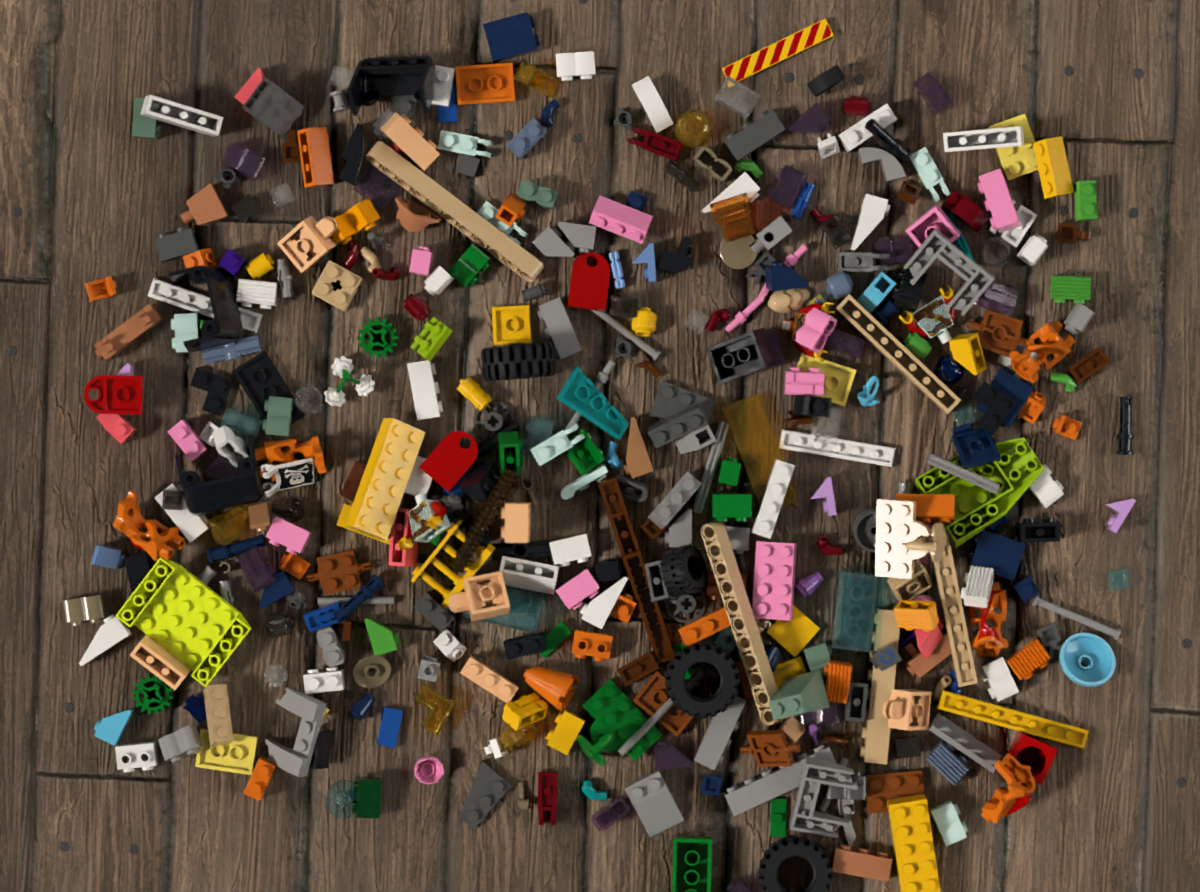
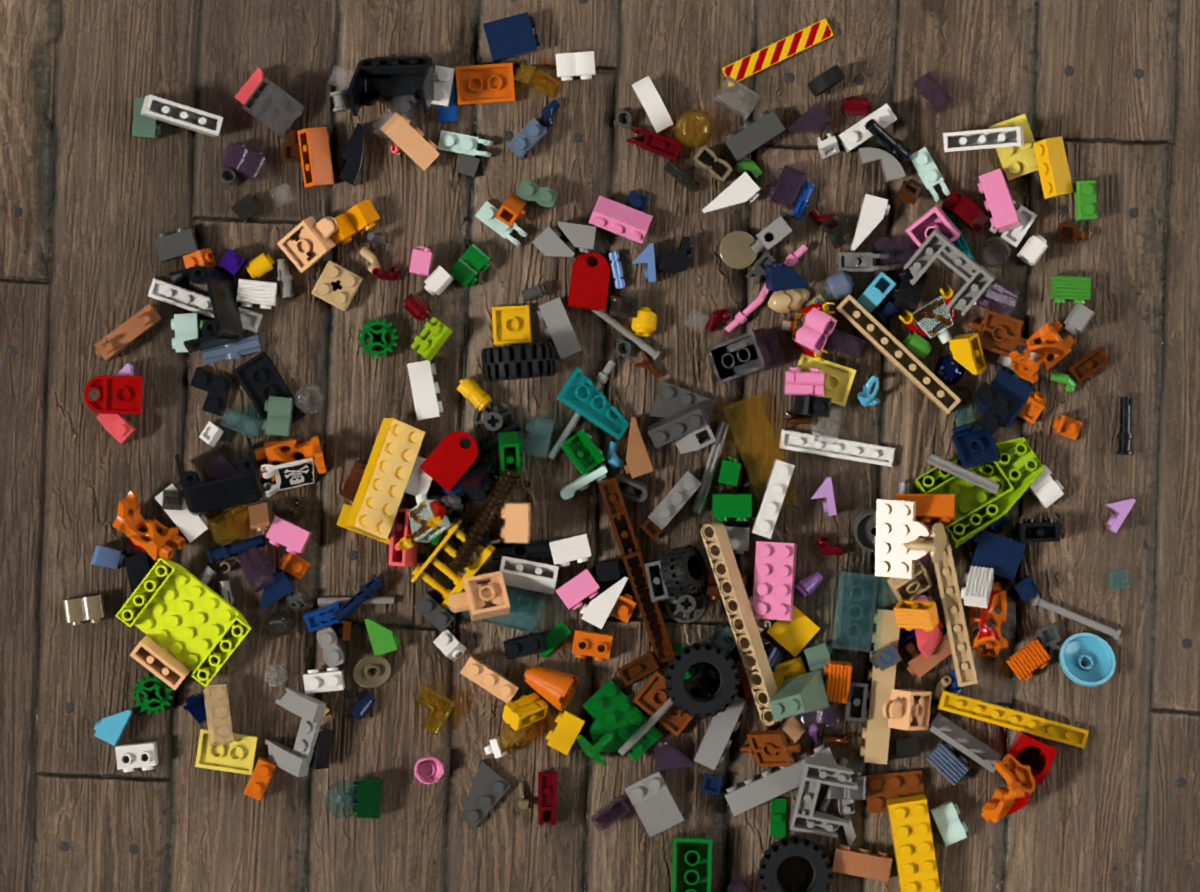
white slope [79,614,132,666] -> none
orange bracket [85,276,117,302] -> none
light grey brick [158,725,203,764] -> none
bright pink brick [167,419,209,461] -> none
nougat torso [180,183,229,227] -> none
white brick [212,425,250,468] -> none
dark orange plate [306,549,372,595] -> none
white plant [324,356,375,407] -> none
dark red arm [342,240,360,270] -> none
tile [353,163,401,211] -> none
tan beam [366,141,544,283] -> none
blue tile [377,706,403,748] -> none
nougat hat [395,196,442,233] -> none
light grey bracket [417,655,441,682] -> none
light aqua hinge [529,423,585,466] -> none
teal arm [582,780,607,801] -> none
light grey slope [665,508,692,547] -> none
orange brick [677,605,731,646] -> none
clear orange plate [709,193,755,243] -> none
white brick [979,657,1019,702] -> none

